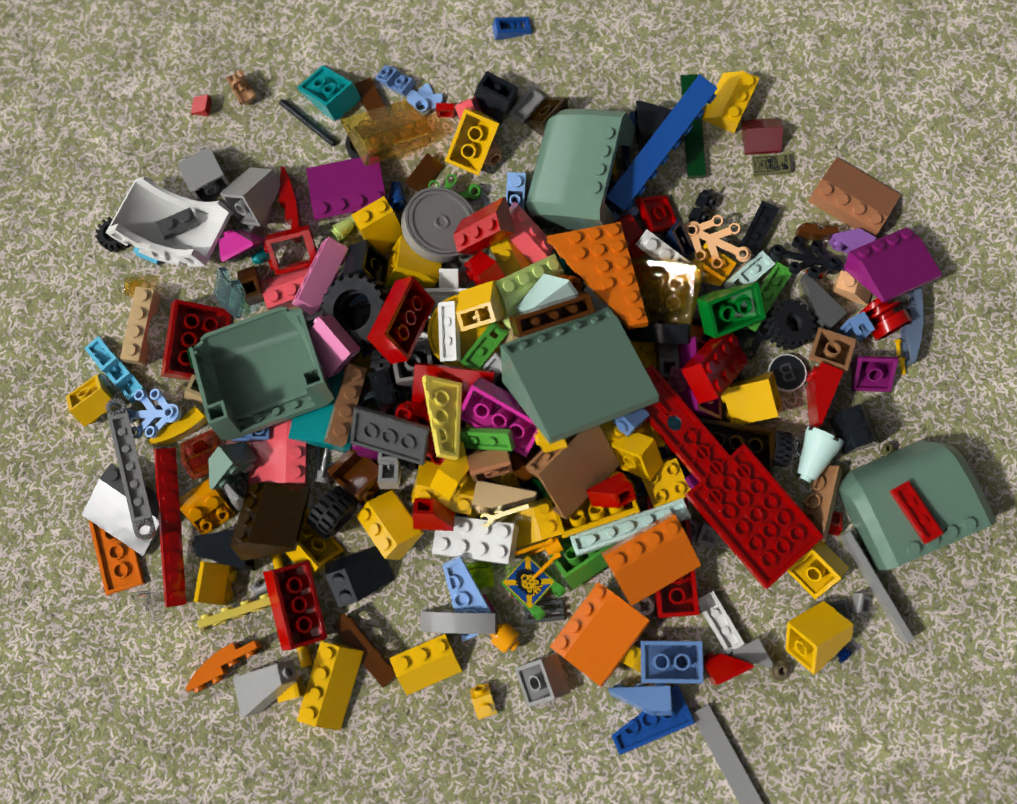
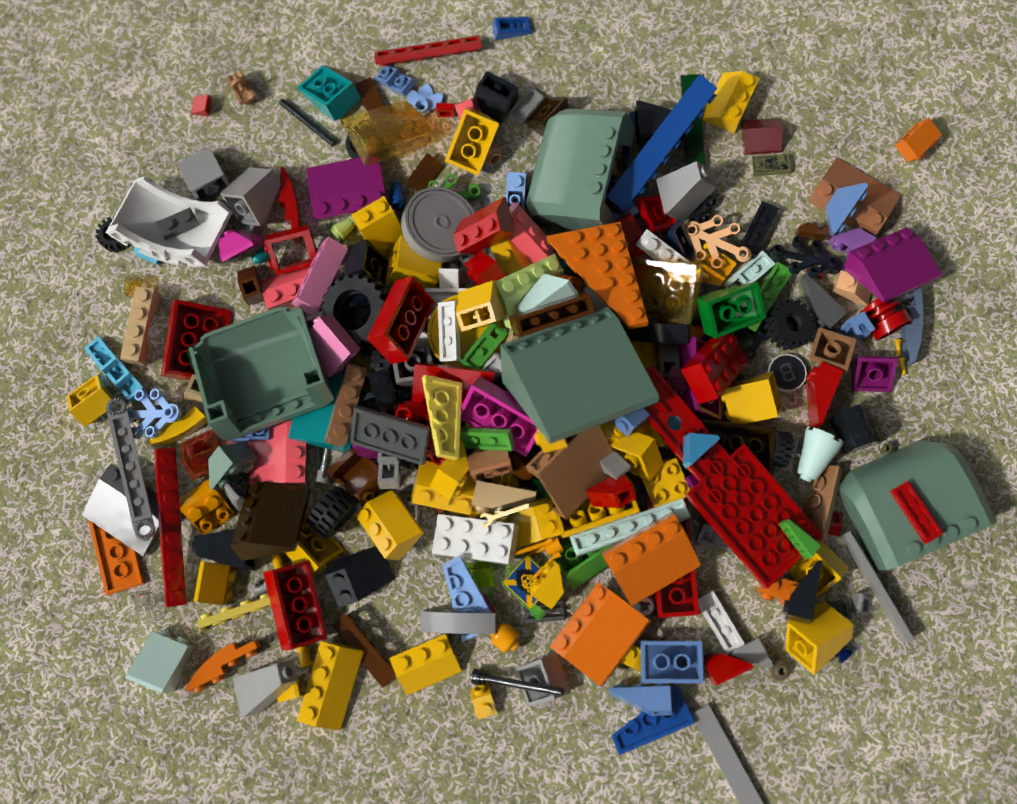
clear light blue slope [214,267,246,319] -> none
red slope [413,498,455,531] -> none
none -> light aqua slope [125,629,194,693]
none -> red plate [374,35,482,66]
none -> black piece [471,668,565,696]
none -> yellow slope [529,559,563,609]
none -> light grey slope [600,451,631,480]
none -> light grey slope [656,161,716,221]
none -> dark azure slope [683,433,720,468]
none -> orange brick [756,577,800,605]
none -> bright green slope [779,519,821,559]
none -> black slope [782,560,823,624]
none -> medium blue slope [825,183,868,236]
none -> orange brick [894,118,942,162]

